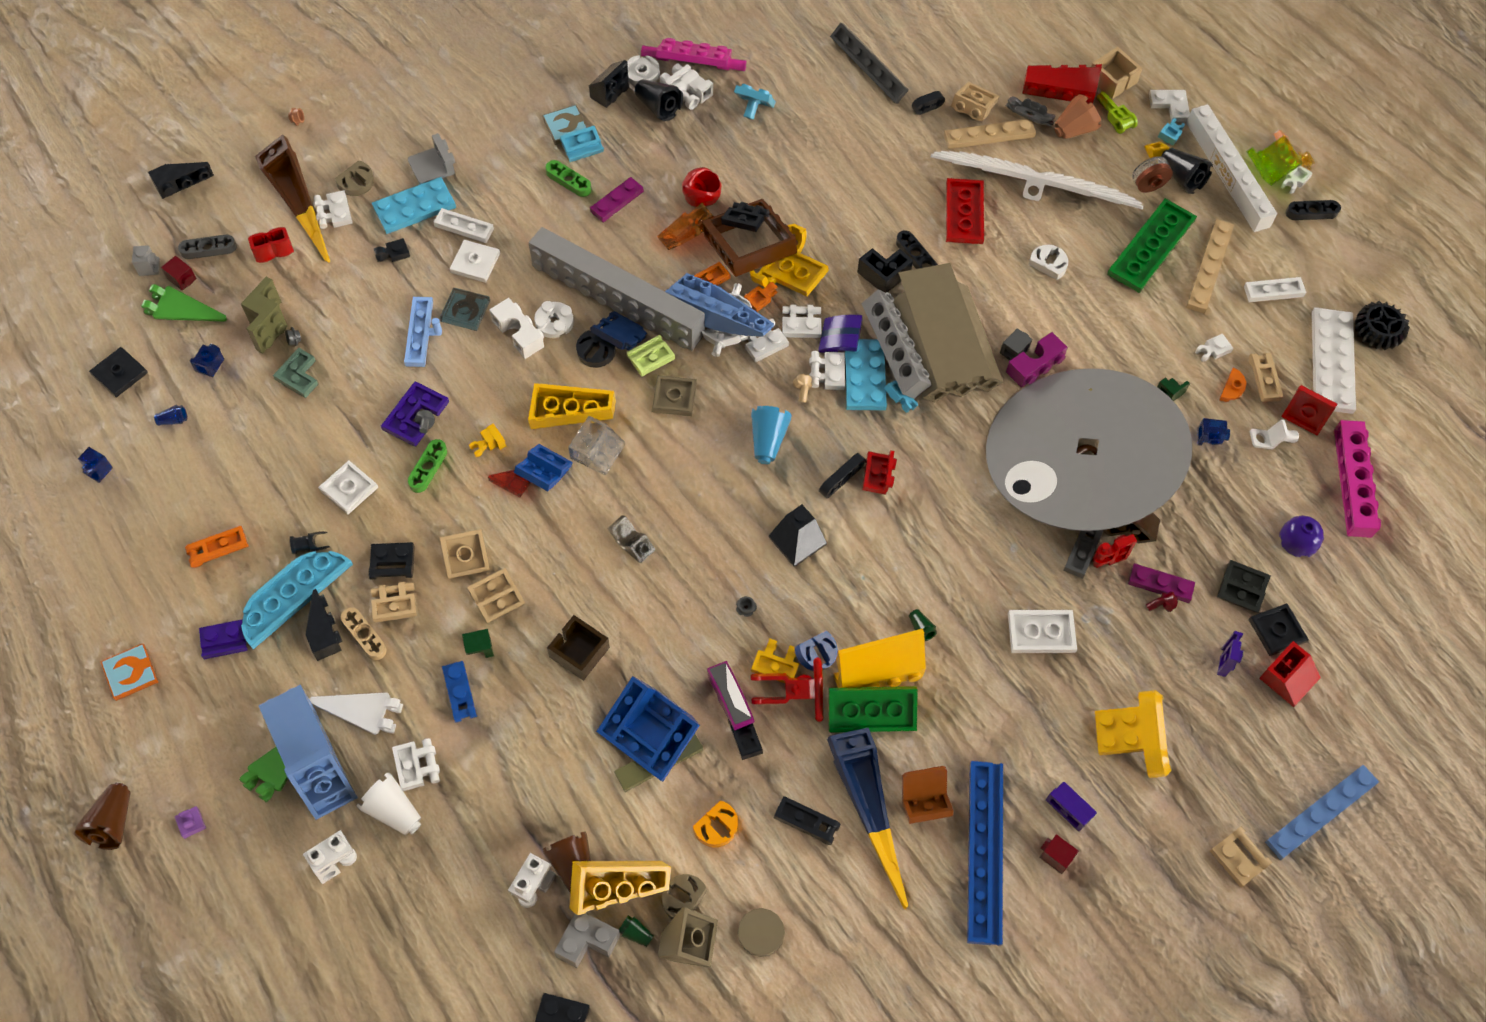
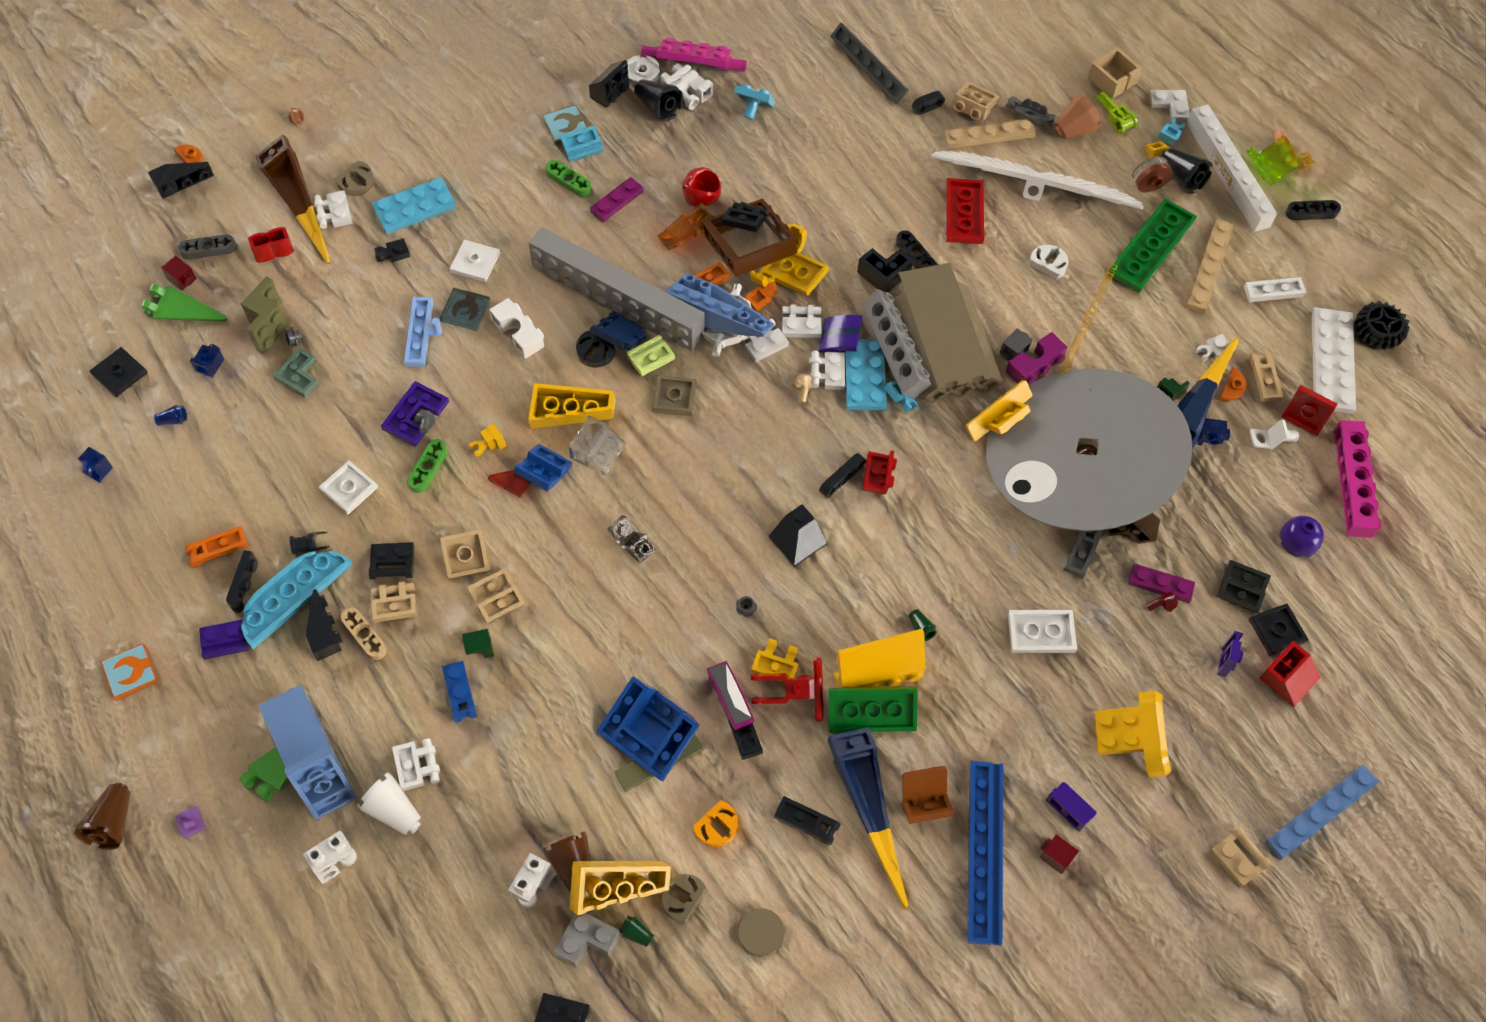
light grey brick [132,245,160,276] -> none
white flag [309,693,403,735] -> none
light grey bracket [408,133,455,184] -> none
white plate [434,208,494,243] -> none
white plate [534,301,574,338] -> none
dark brown piece [547,615,610,681] -> none
dark tan slope [658,907,718,967] -> none
dark azure cone [751,406,792,464] -> none
piece [795,630,838,671] -> none
red wedge [1022,64,1102,104] -> none
red plate [1092,534,1137,568] -> none
white plate [1281,163,1313,194] -> none
none -> orange plate [173,144,203,163]
none -> black plate [226,550,258,613]
none -> yellow bracket [966,380,1032,441]
none -> yellow piece [1060,265,1117,375]
none -> dark blue plate [1177,337,1239,449]

